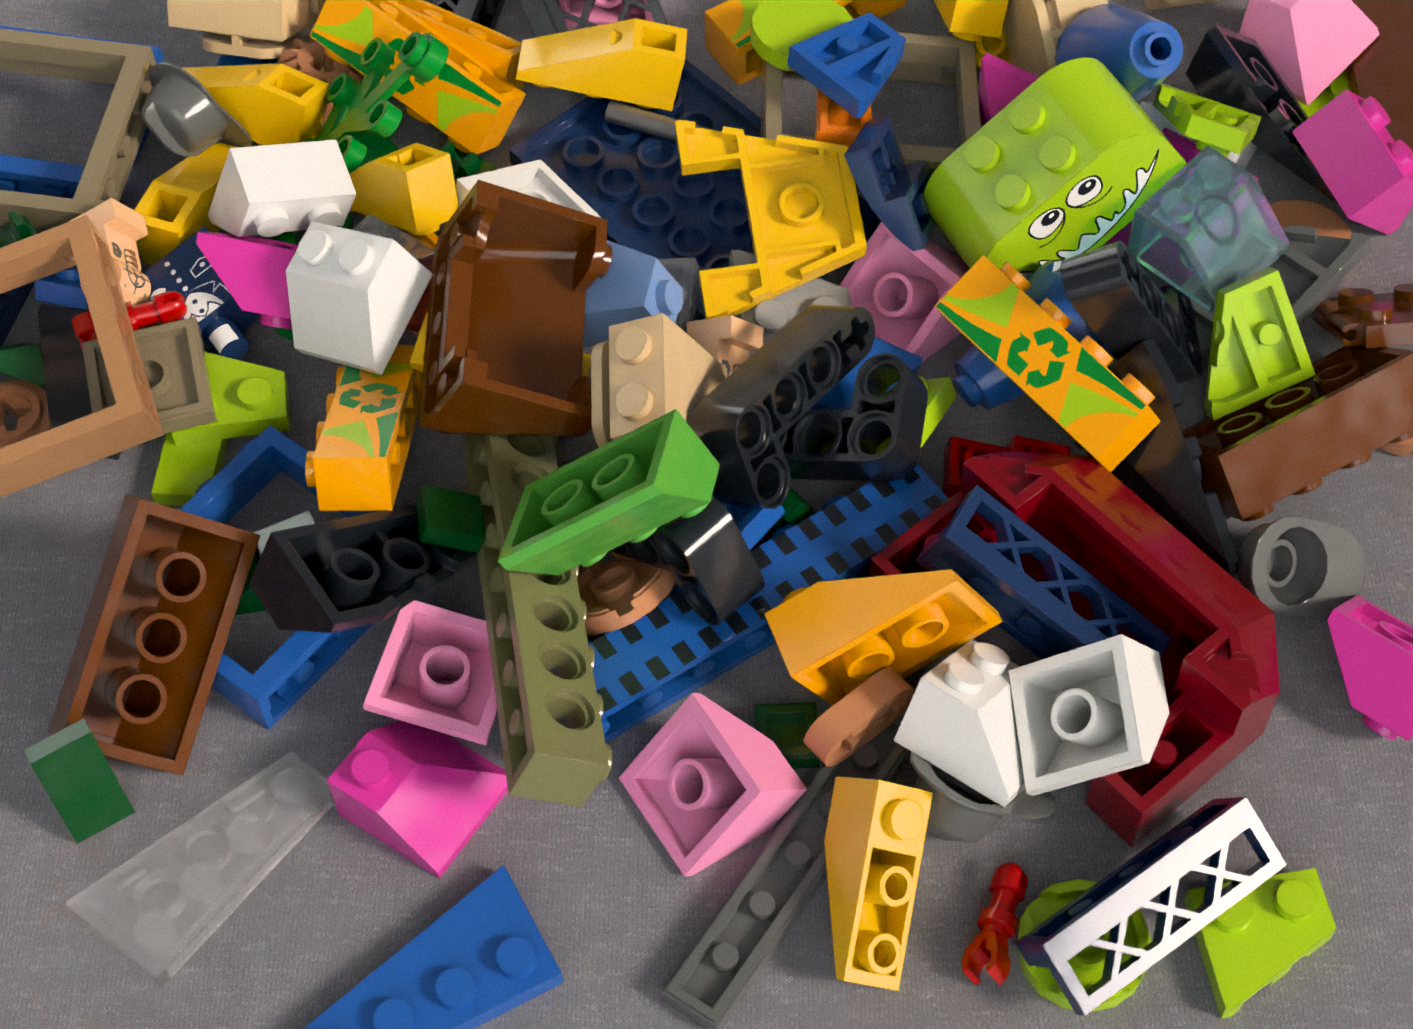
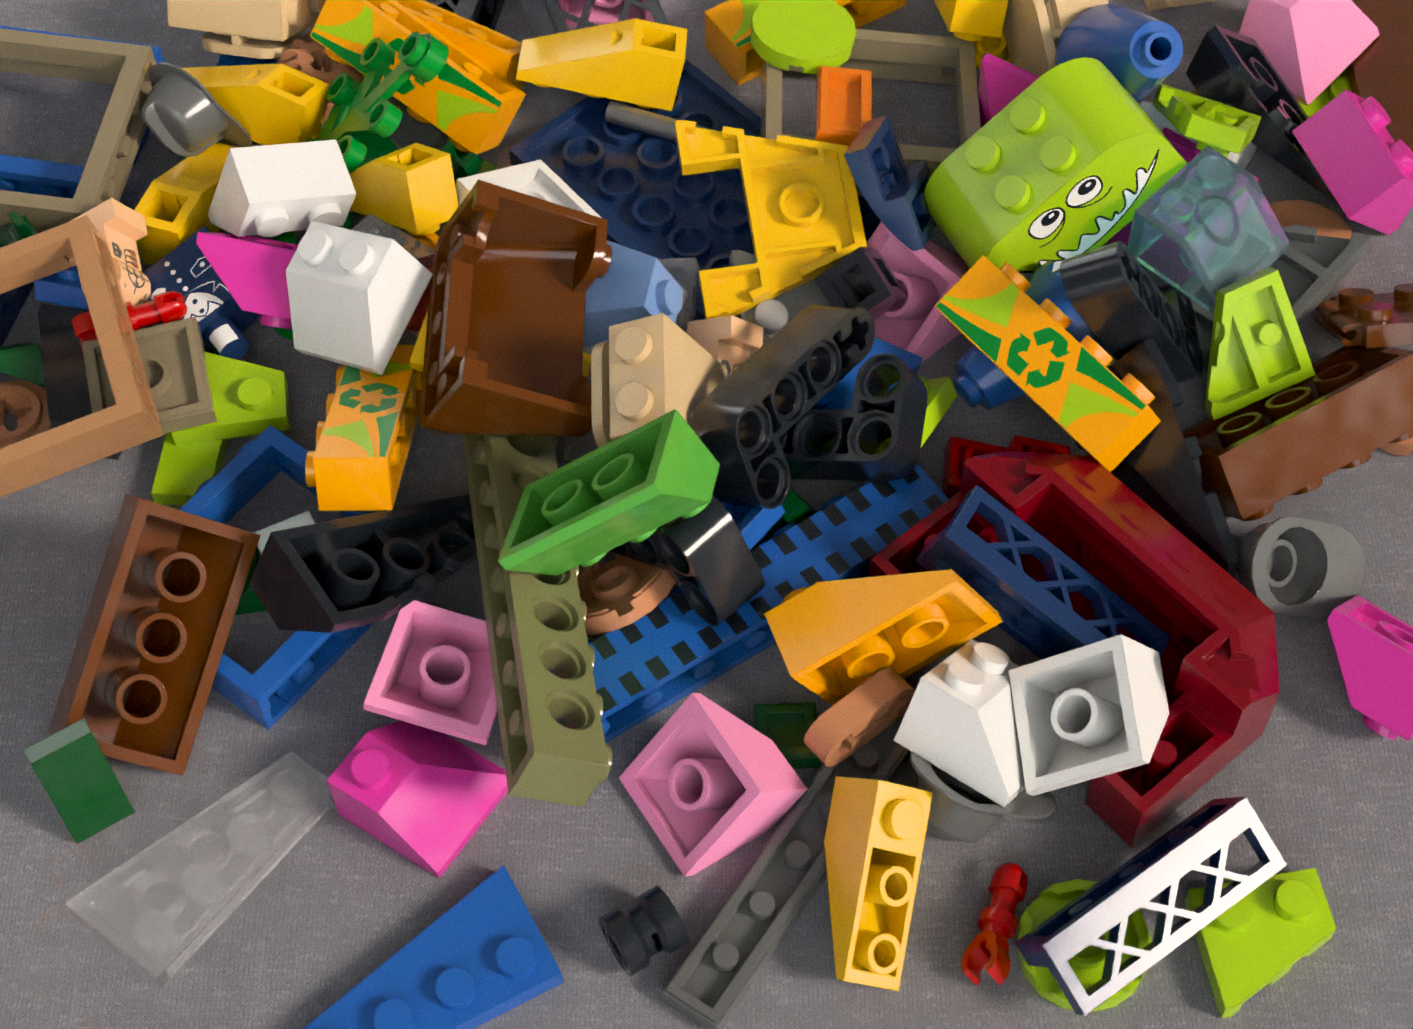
dark green tile [416,484,486,553] -> none
blue wing [787,12,906,119] -> none
none -> black wheel [598,885,689,976]
none -> black brick [814,247,907,321]

